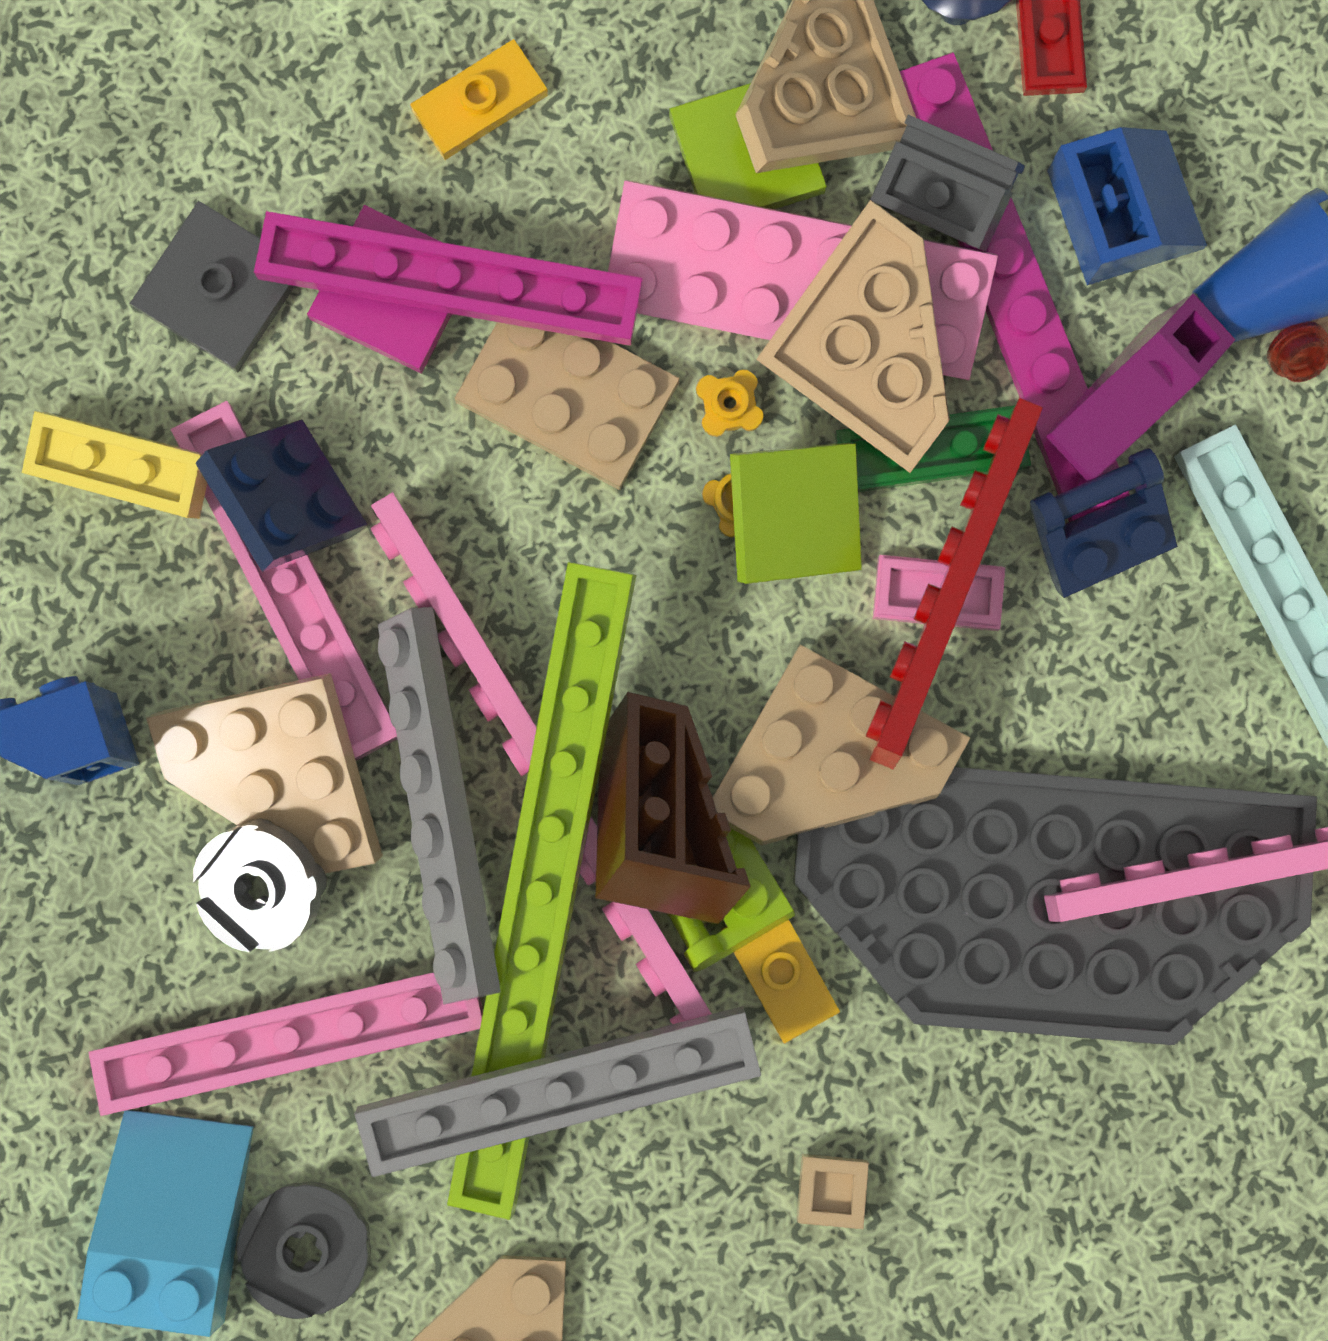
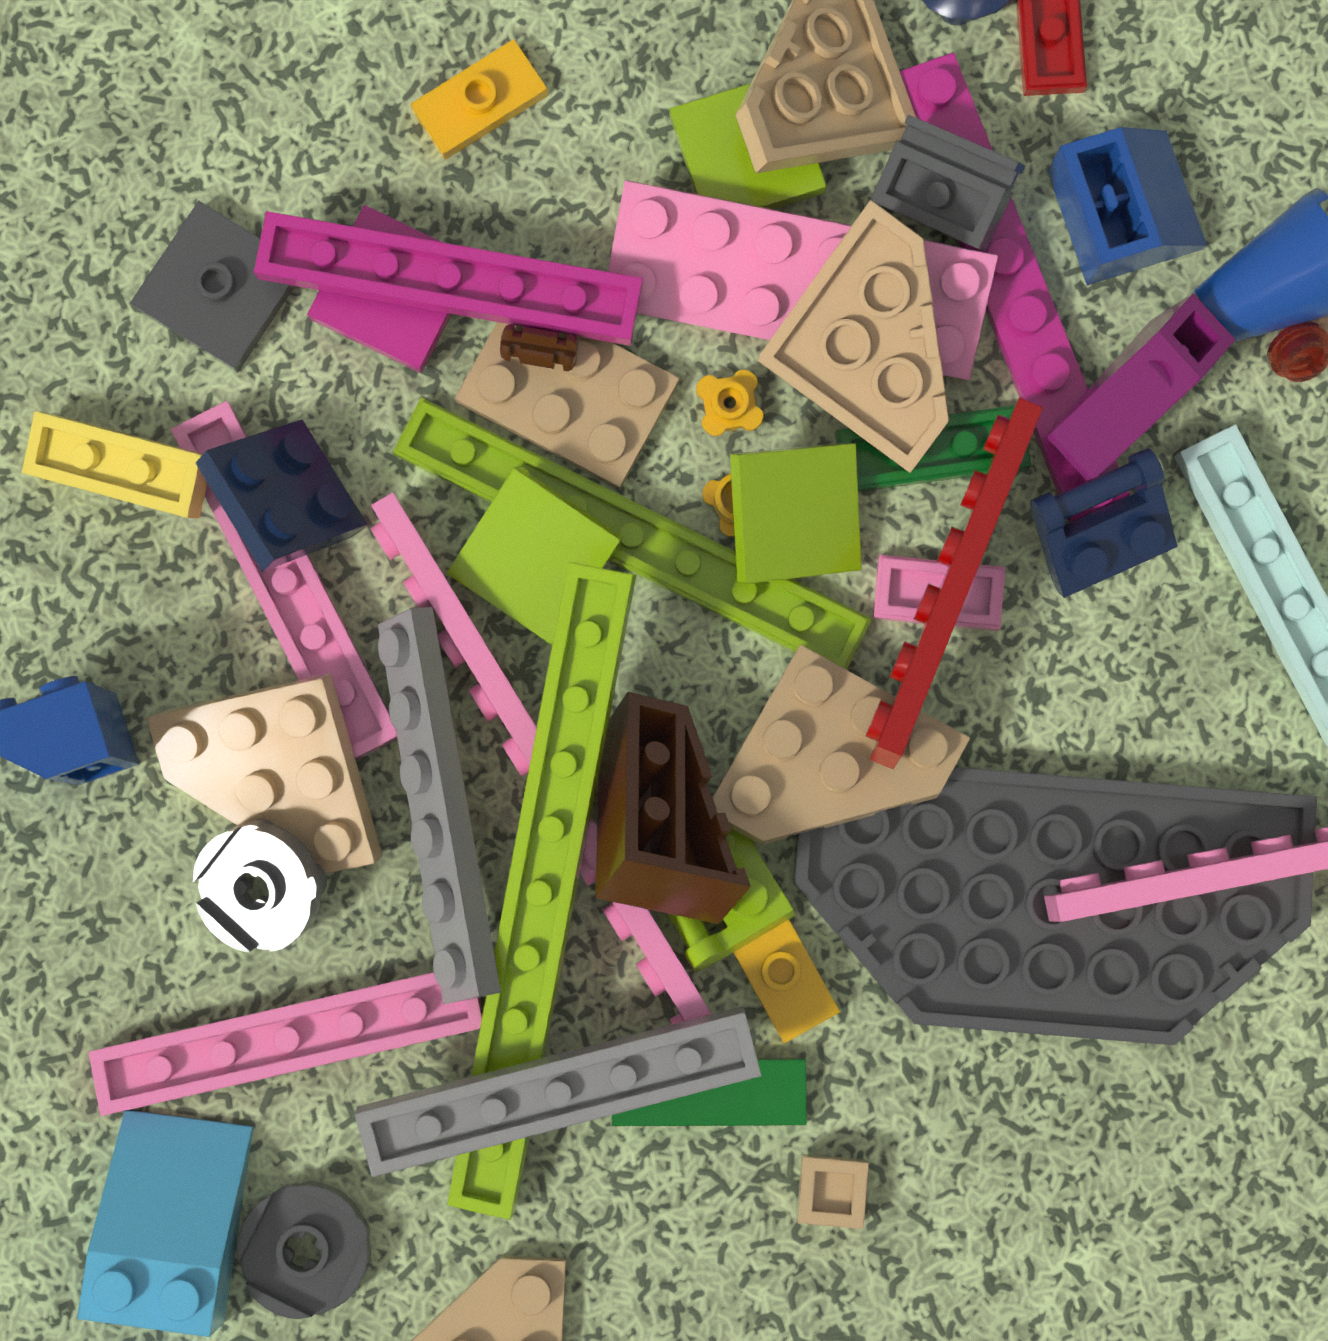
none -> lime tile [393,397,872,670]
none -> lime tile [446,466,624,645]
none -> reddish brown piece [500,324,578,371]
none -> green tile [612,1058,807,1126]

